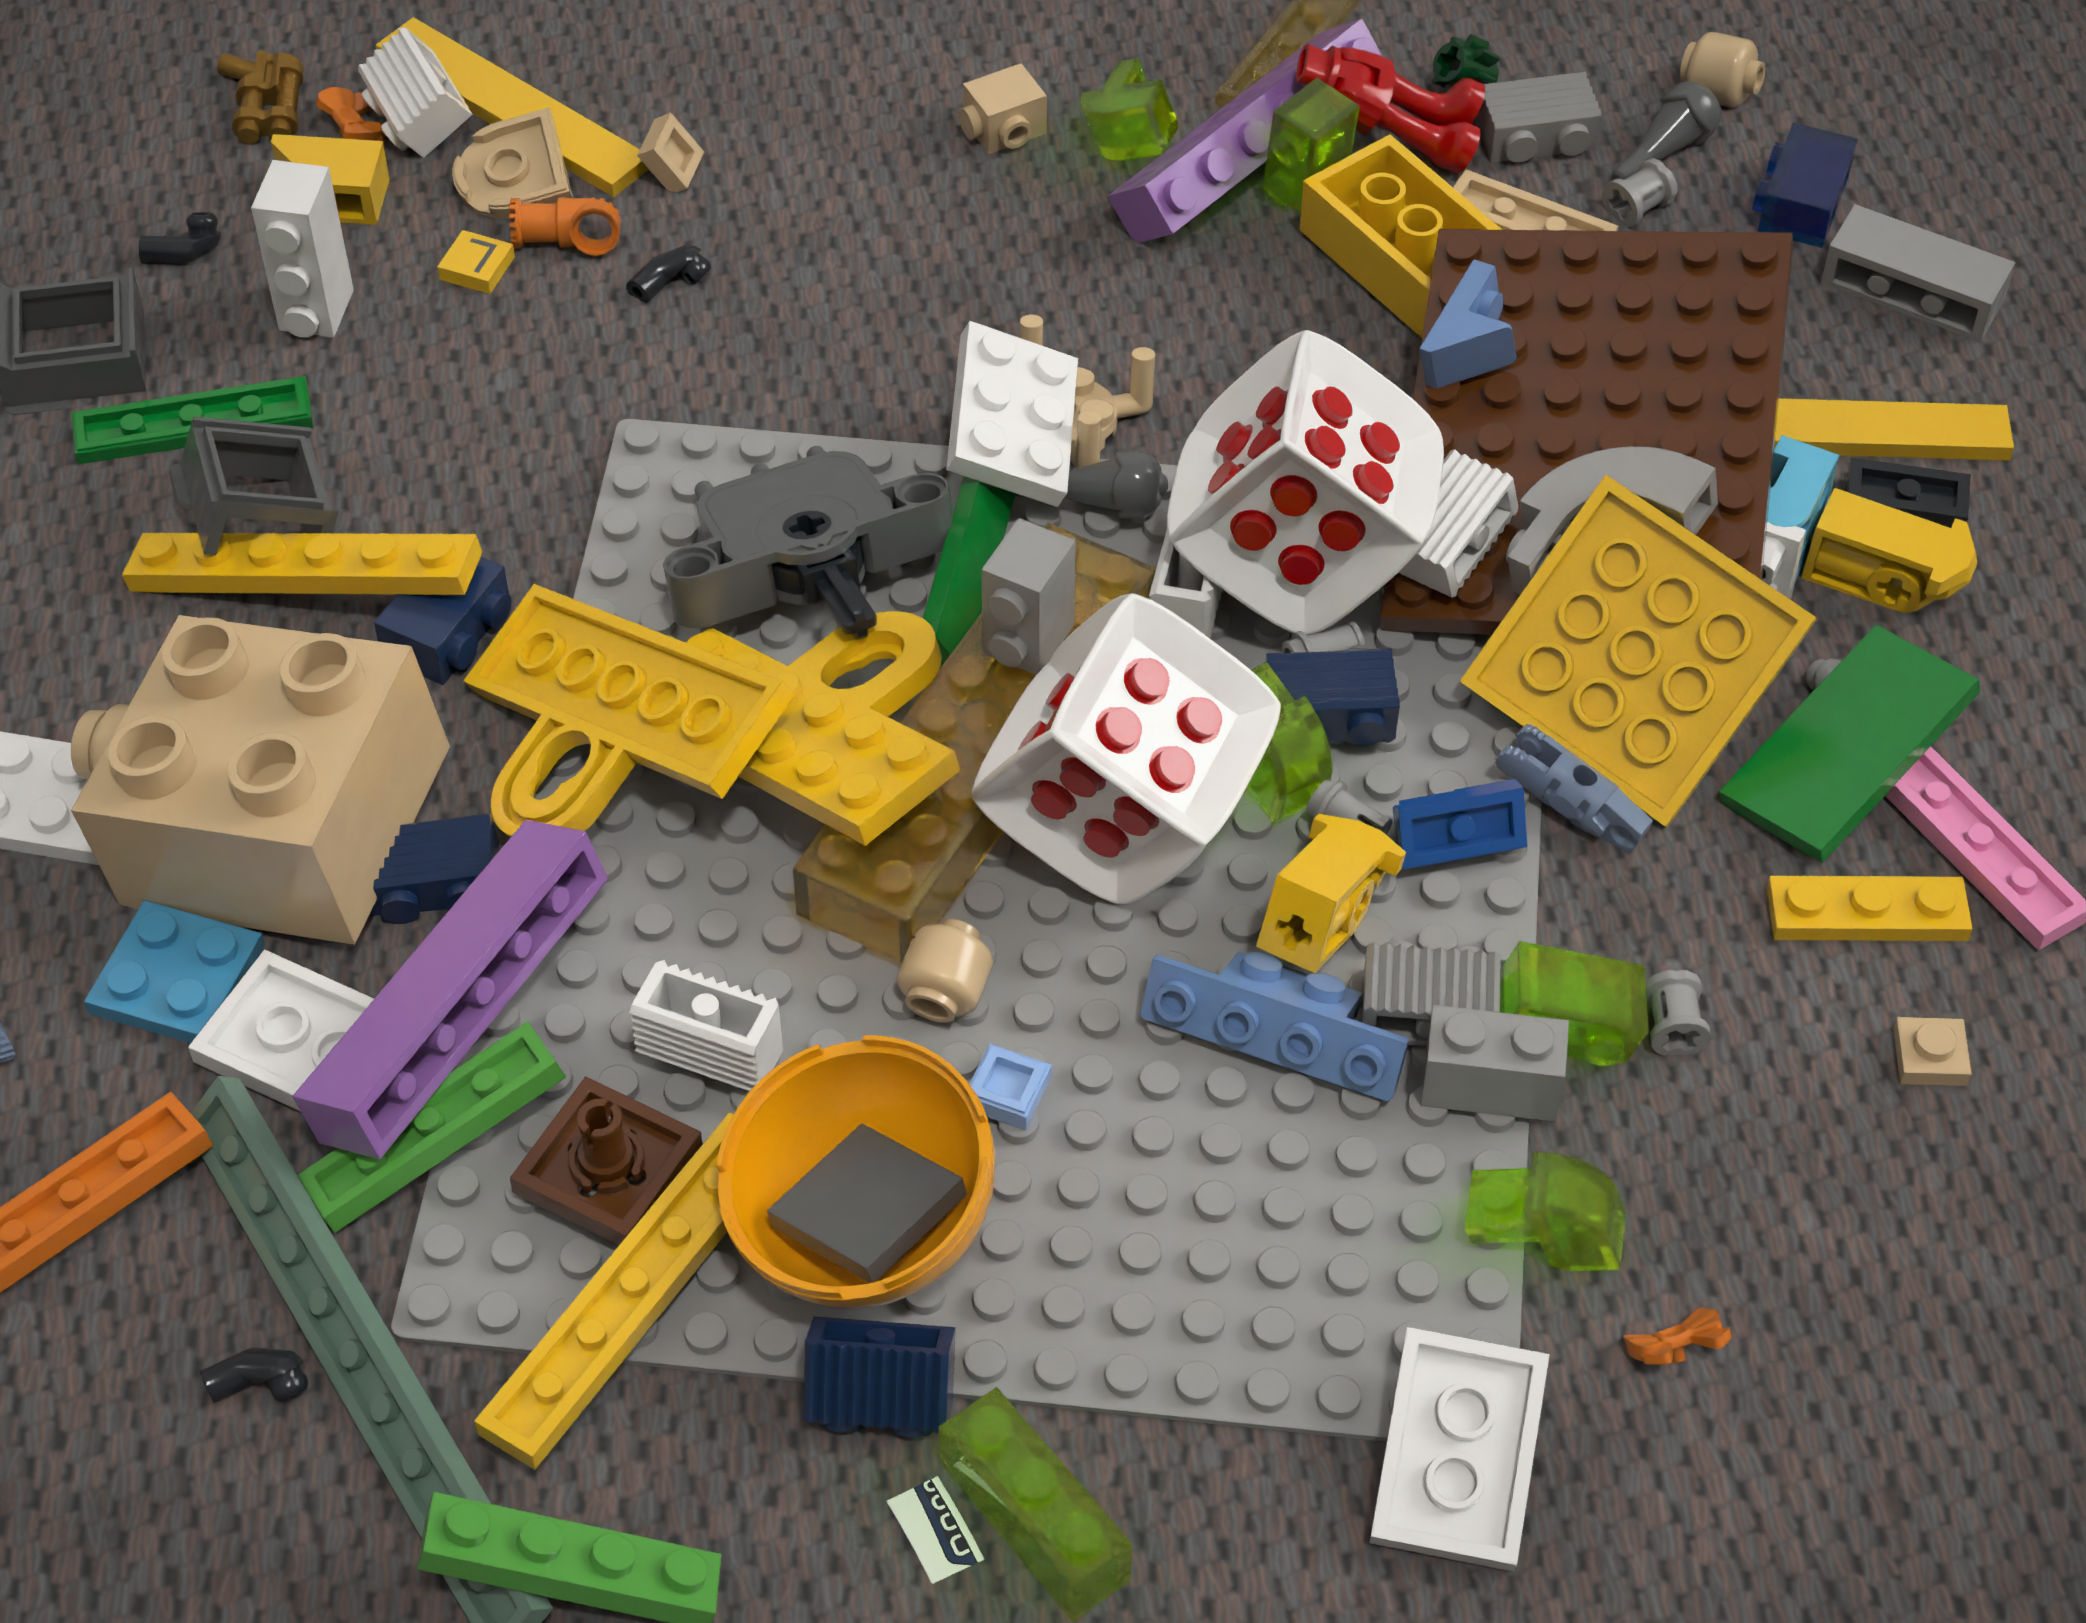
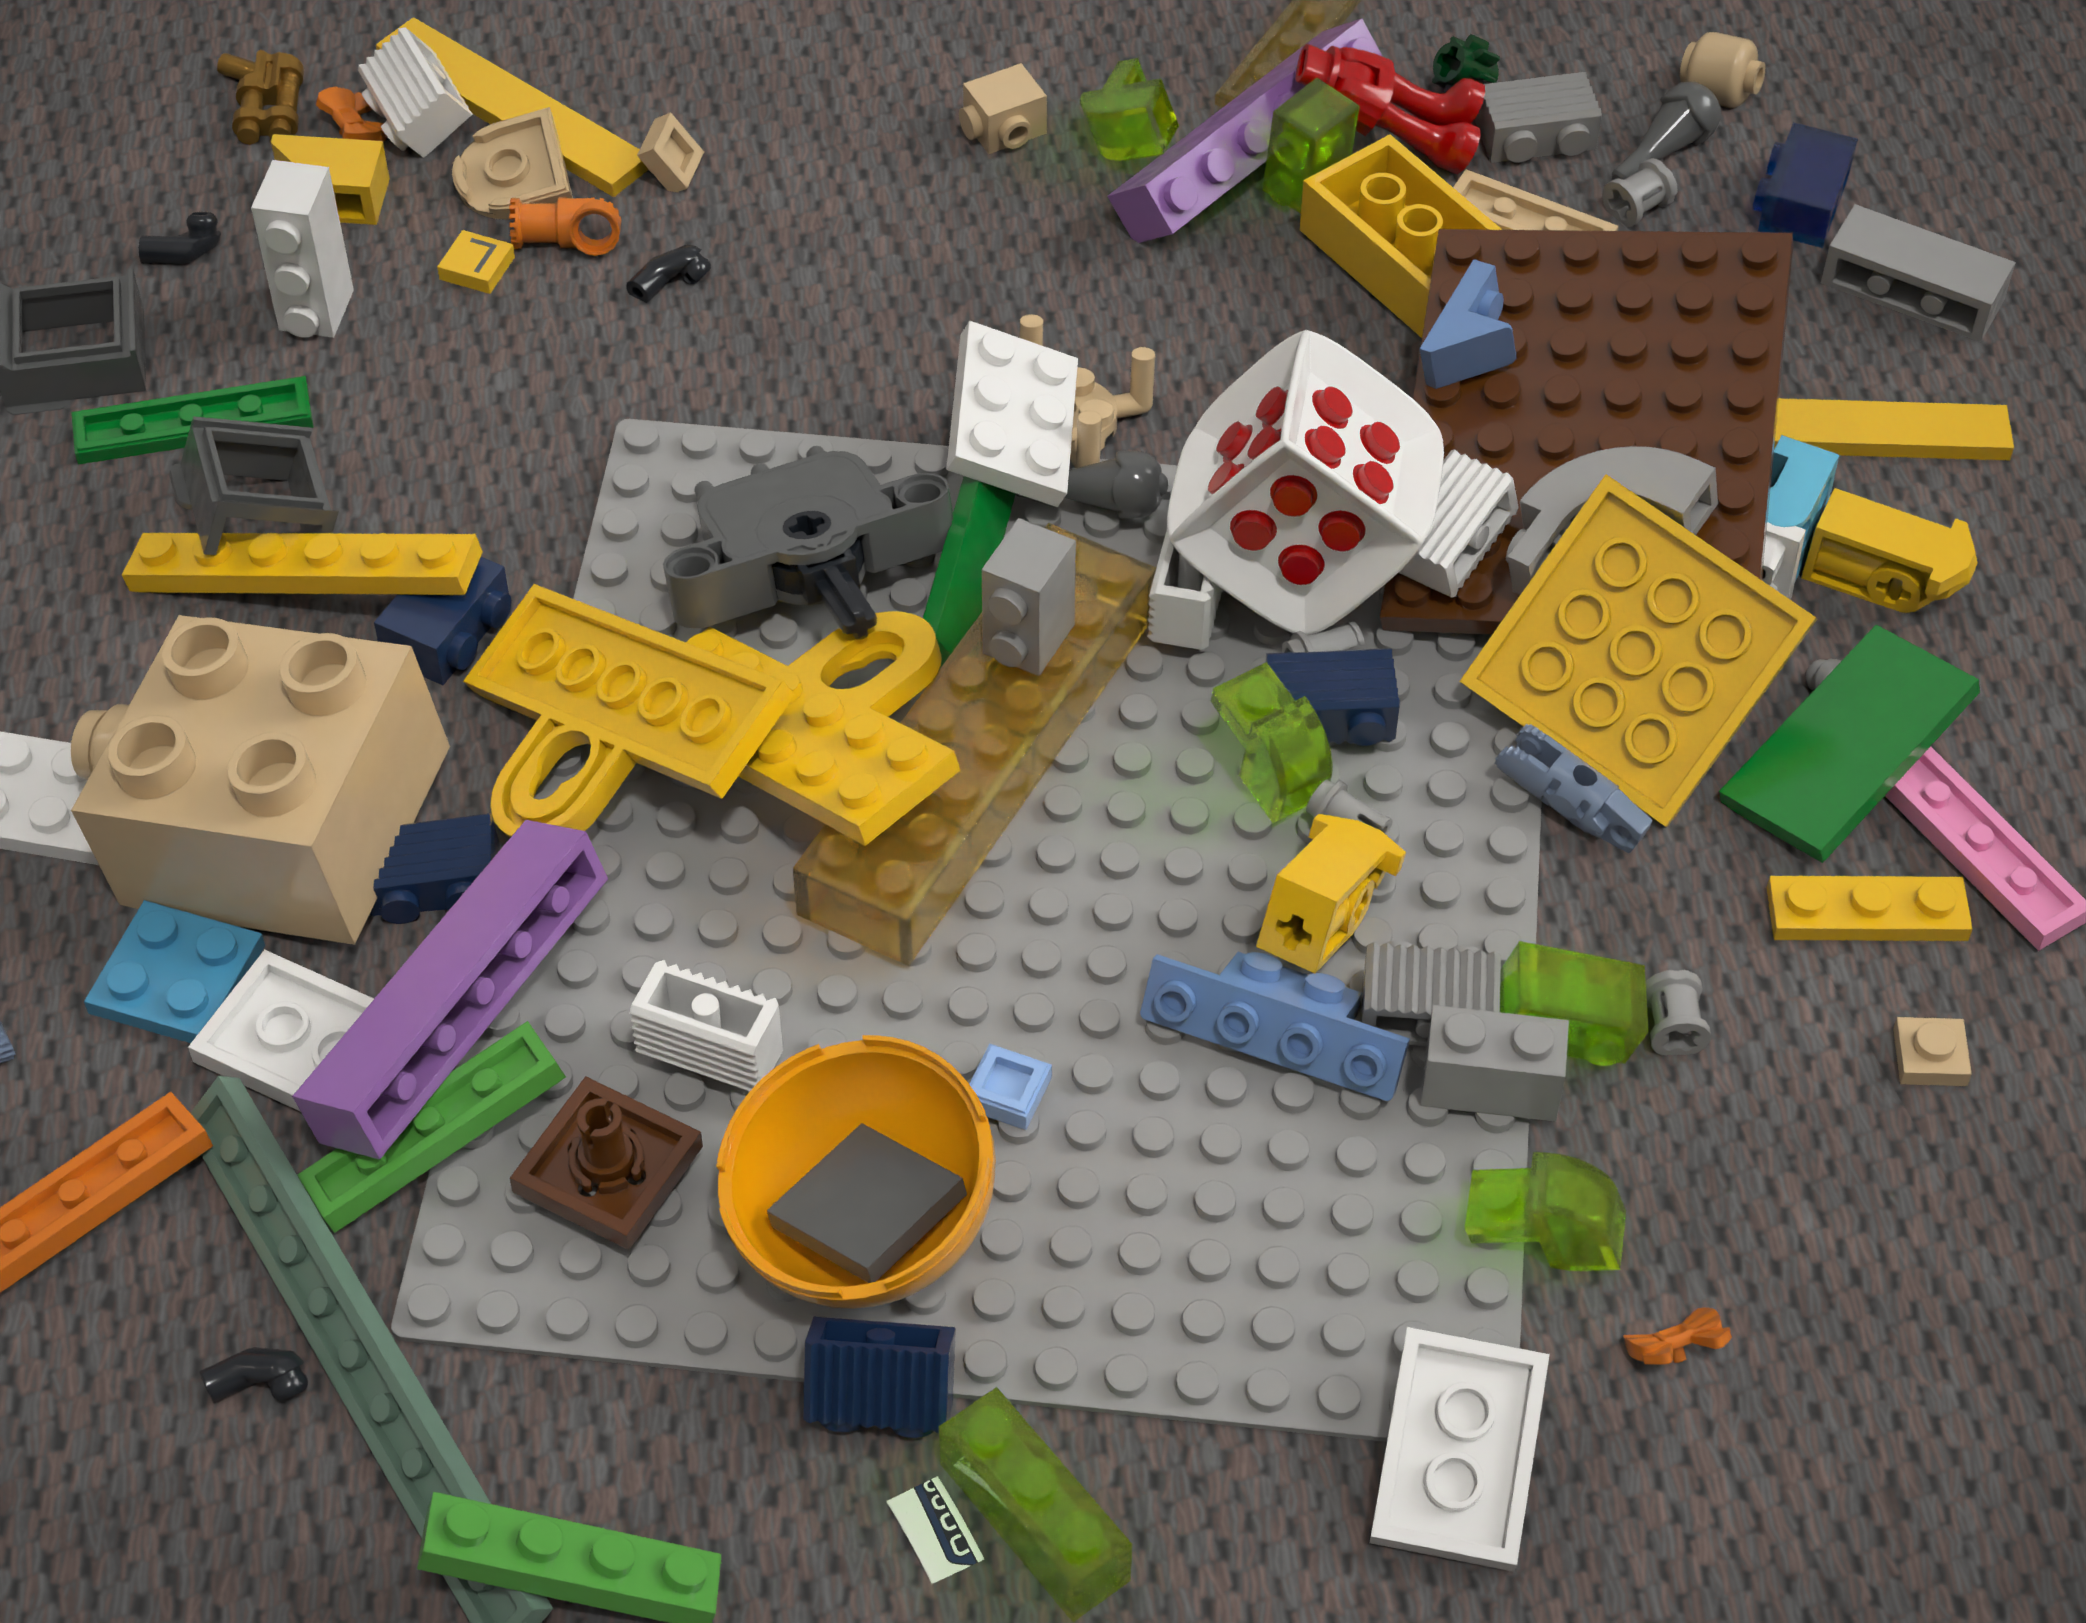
yellow plate [474,1112,734,1470] -> none
tan head [897,919,994,1023] -> none
white piece [971,593,1281,904] -> none
blue plate [1393,779,1528,869] -> none
black plate [1845,457,1971,528] -> none

